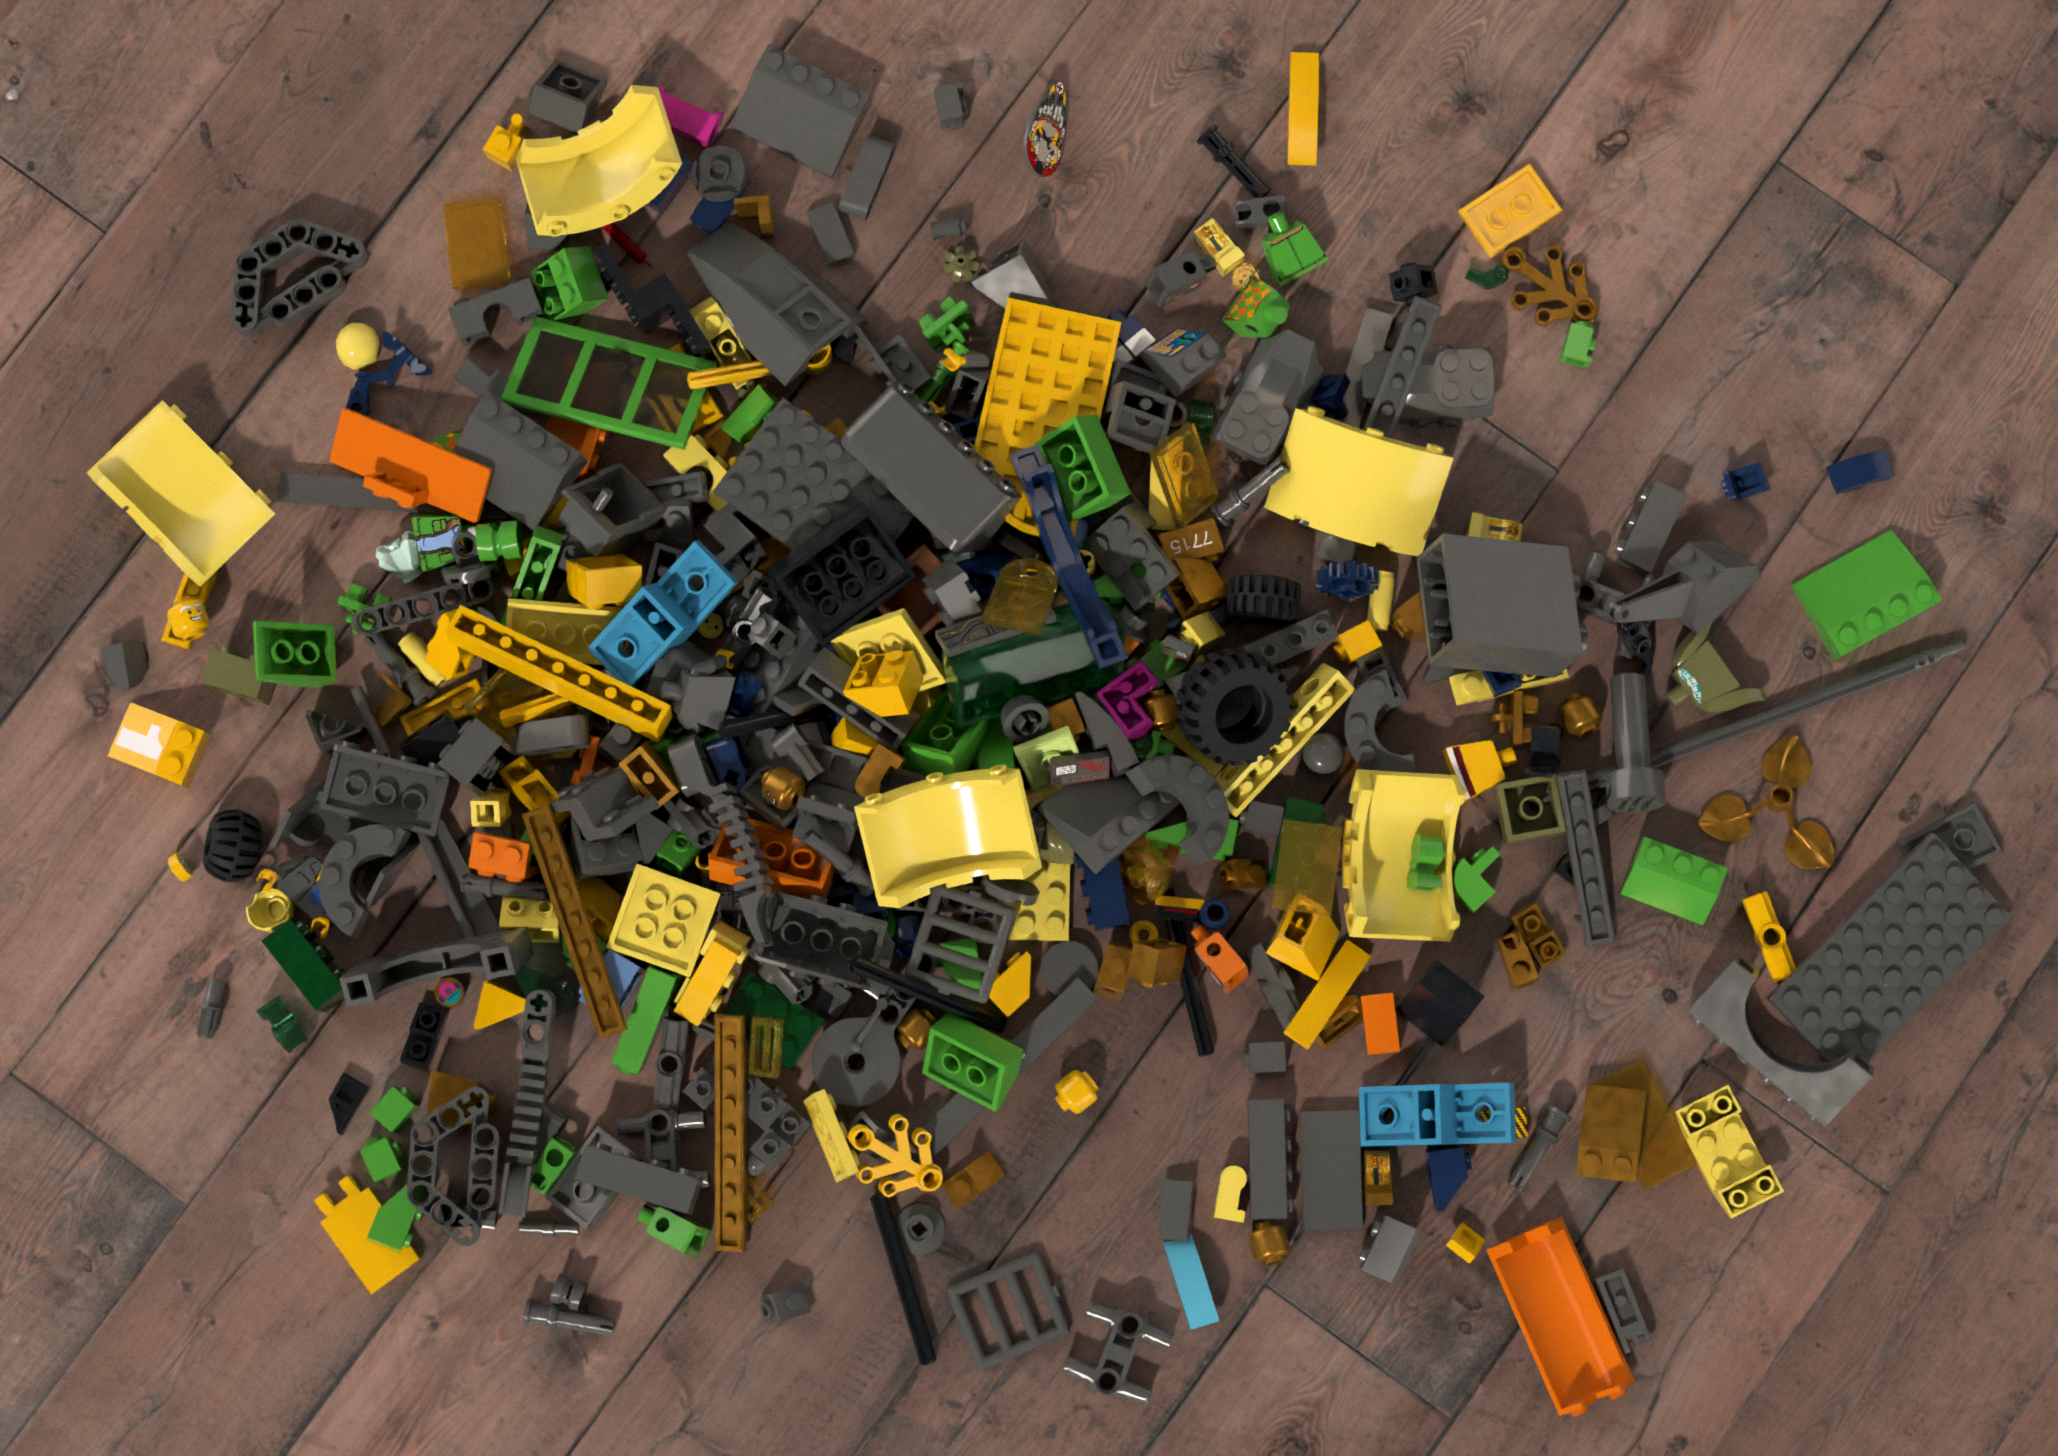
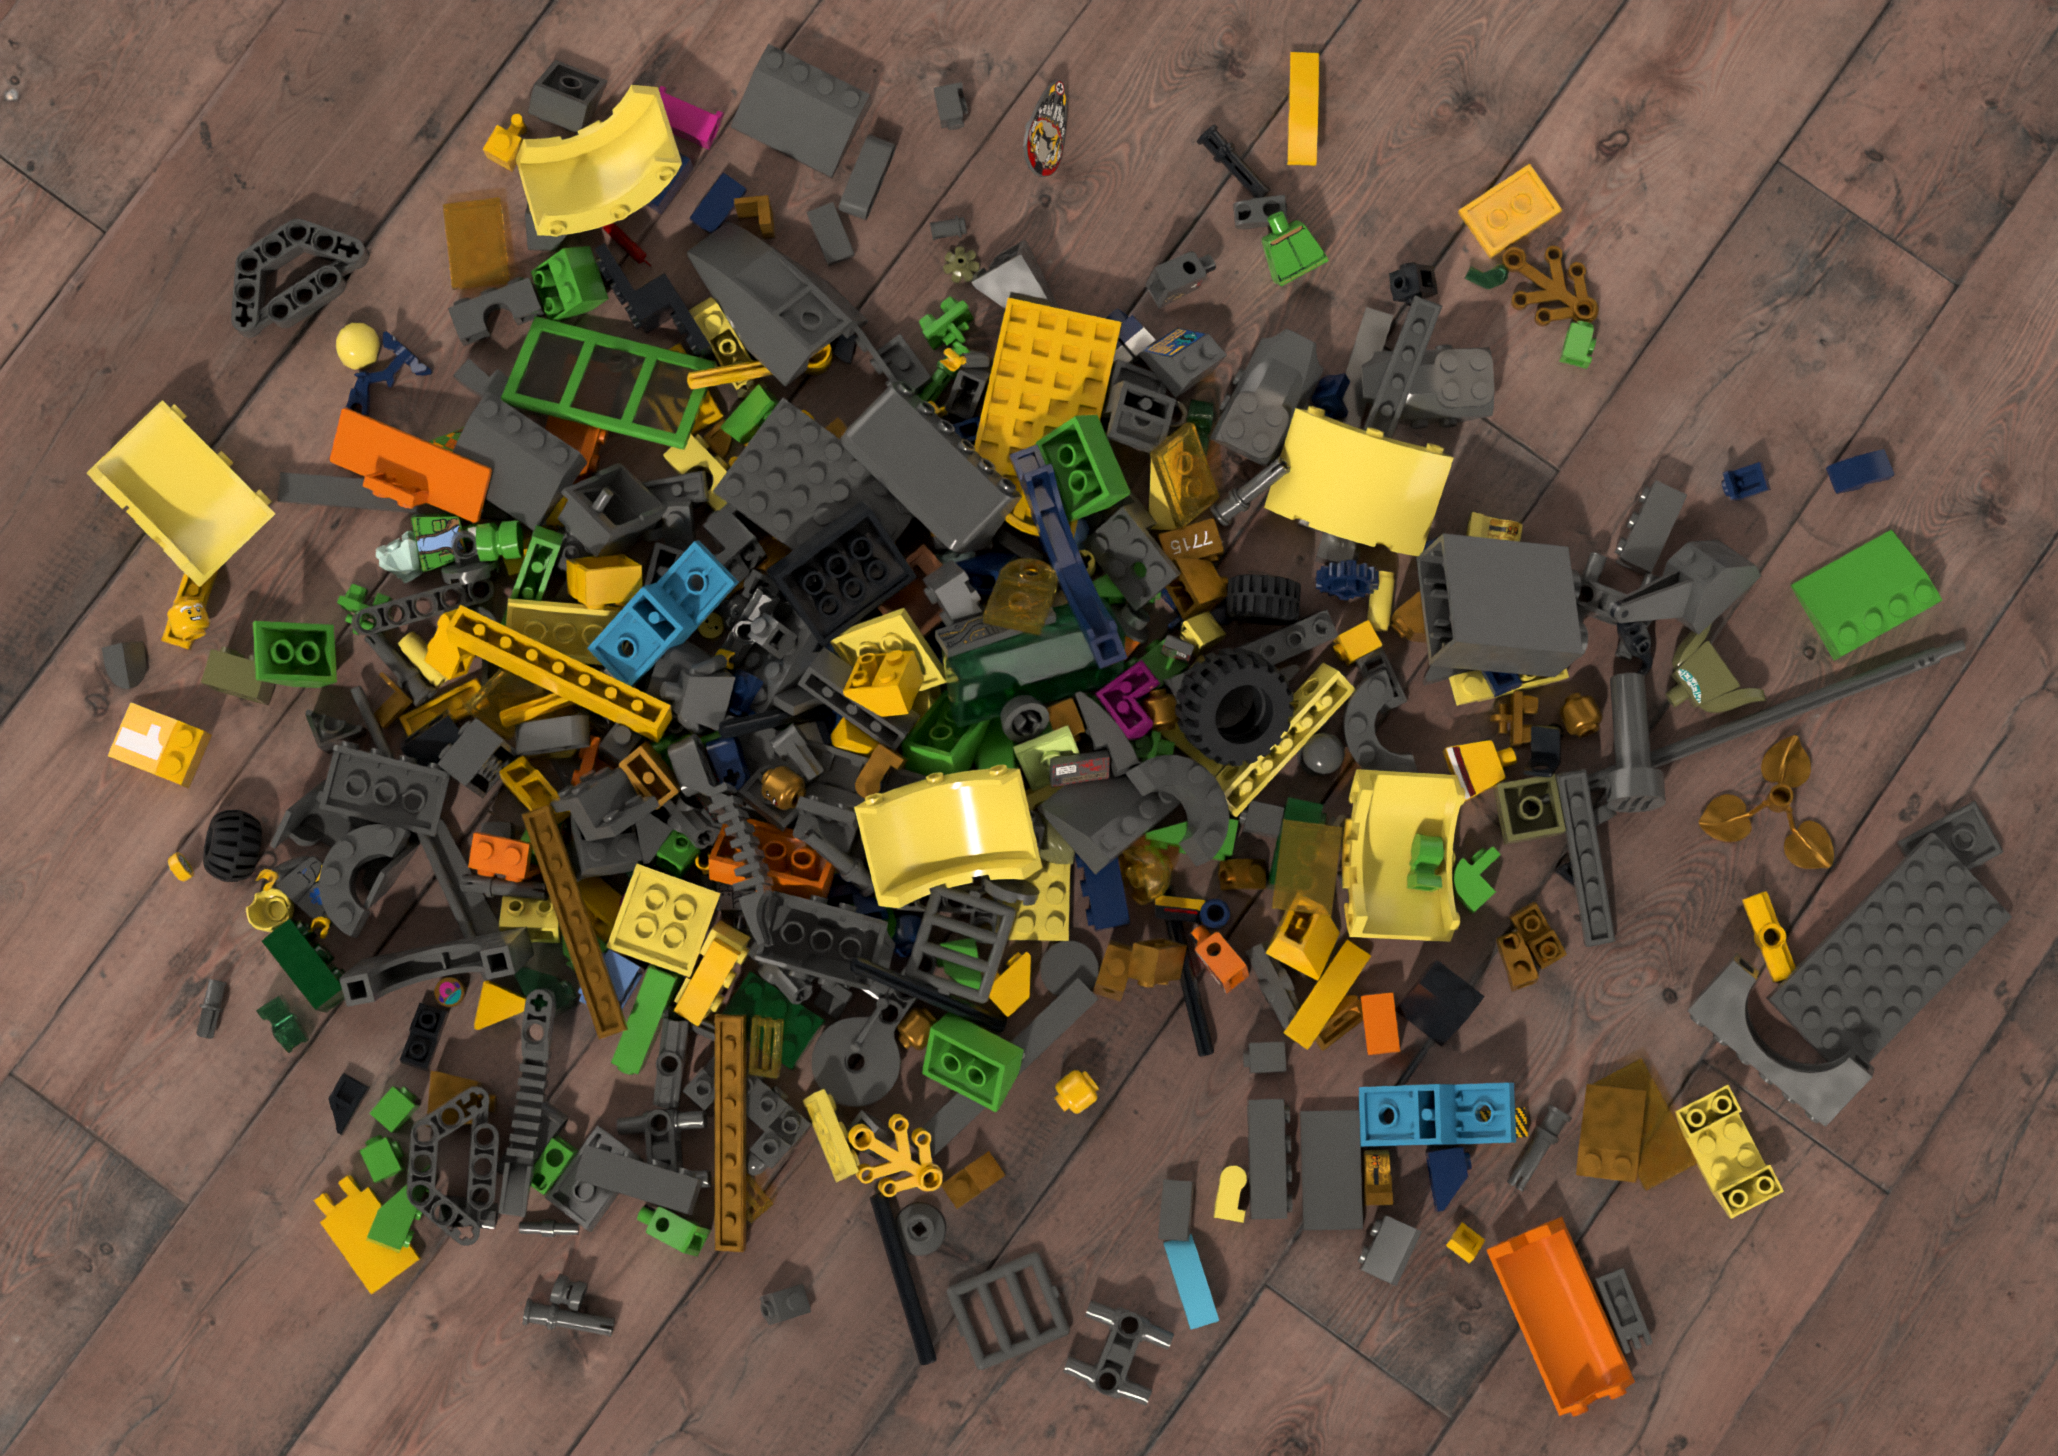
light yellow leg [470,788,512,827] -> none
dark grey tile [690,145,748,202] -> none
yellow plate [1129,920,1158,945] -> none
light yellow leg [1193,218,1245,277] -> none
bright green torso [1222,276,1290,338] -> none
clear yellow tile [1231,263,1260,292] -> none
pearl gold head [1248,1220,1290,1266] -> none
bright green slope [1620,837,1728,925] -> none

